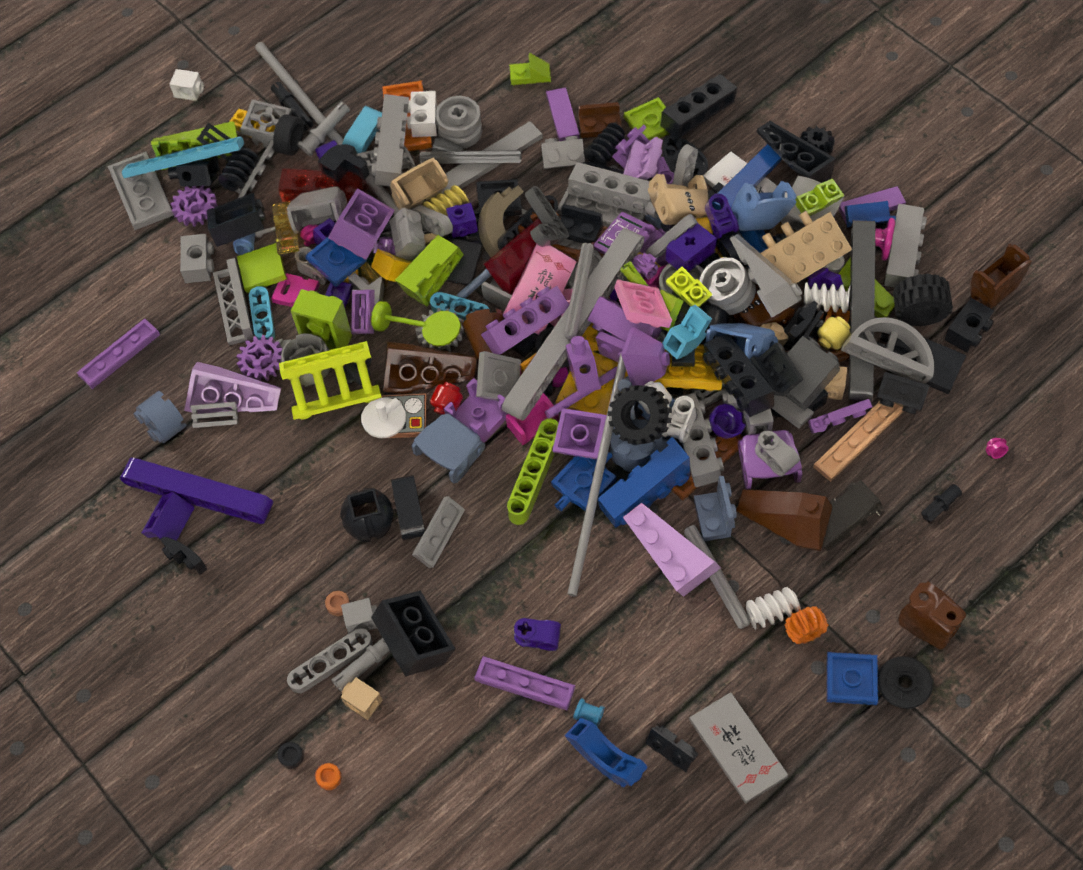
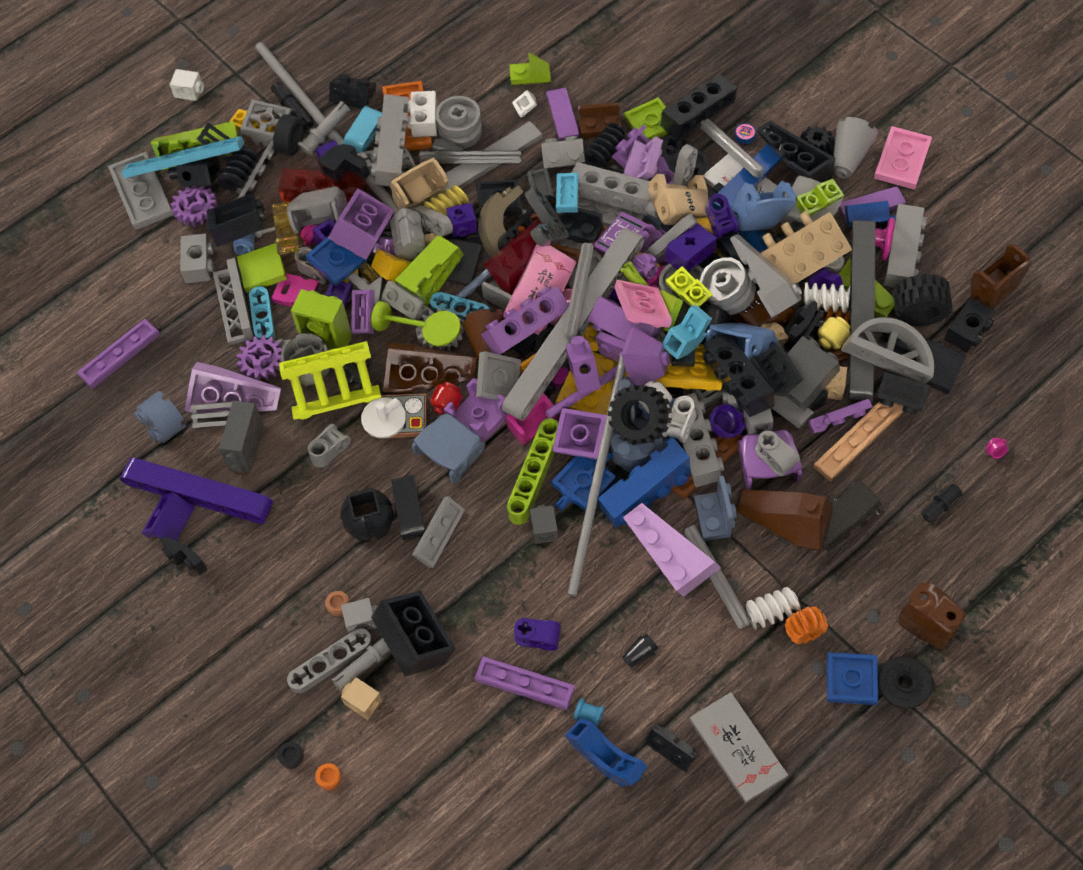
none -> dark grey brick [219,400,264,473]
none -> light grey piece [308,424,351,468]
none -> black bracket [329,74,376,109]
none -> light grey bracket [381,280,431,320]
none -> white slope [512,90,537,118]
none -> dark grey tile [527,168,554,197]
none -> dark grey brick [530,505,558,544]
none -> medium azure plate [556,173,579,213]
none -> black cone [622,633,659,668]
none -> light grey axle [701,119,764,178]
none -> tile [735,124,756,144]
none -> light grey cone [833,117,878,178]
none -> bright pink plate [874,126,932,190]

